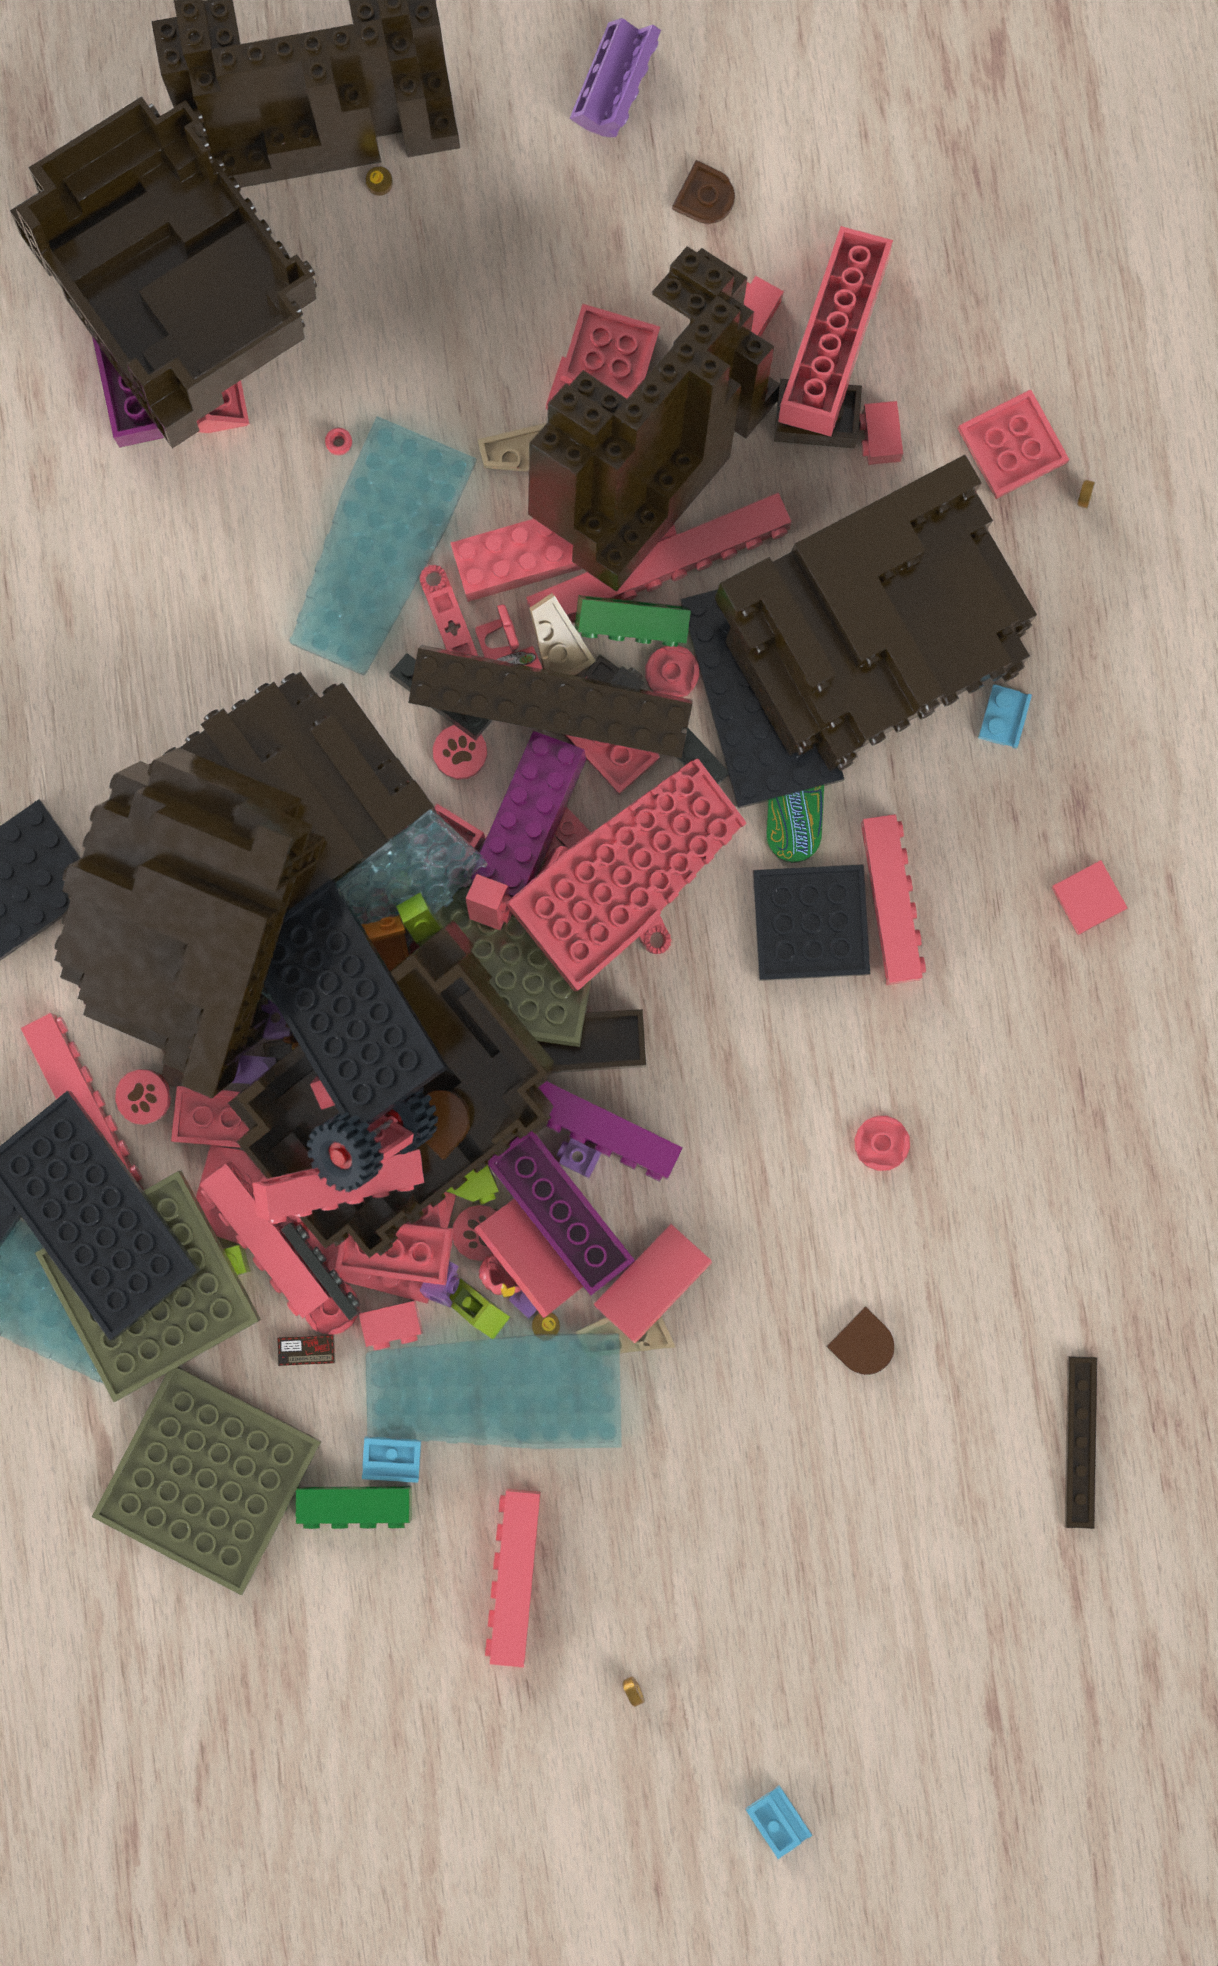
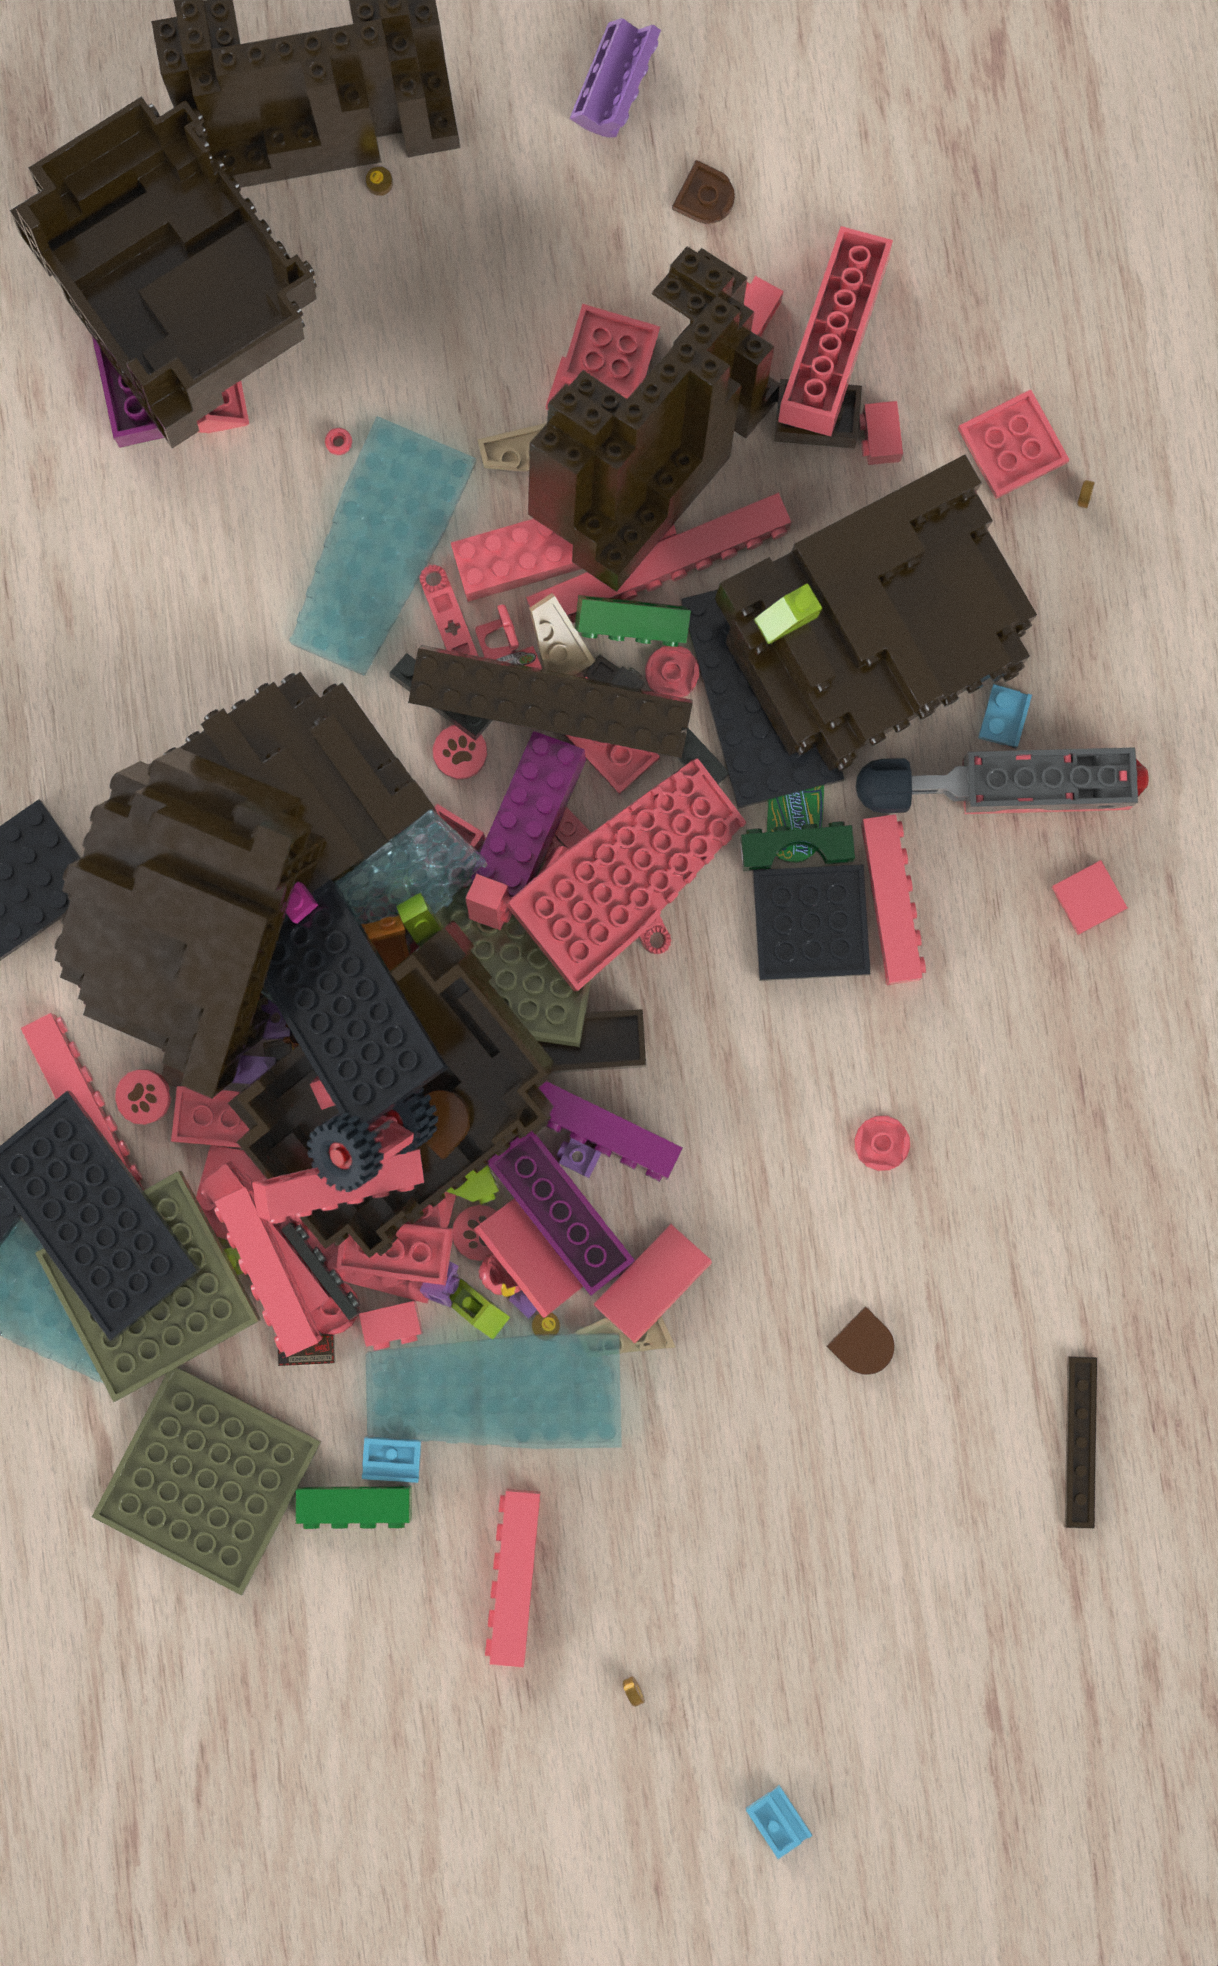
none -> coral brick [214,1185,322,1357]
none -> dark pink plate [286,882,318,923]
none -> dark green arch [740,821,855,871]
none -> lime slope [754,584,822,644]
none -> dark grey piece [855,747,1149,814]

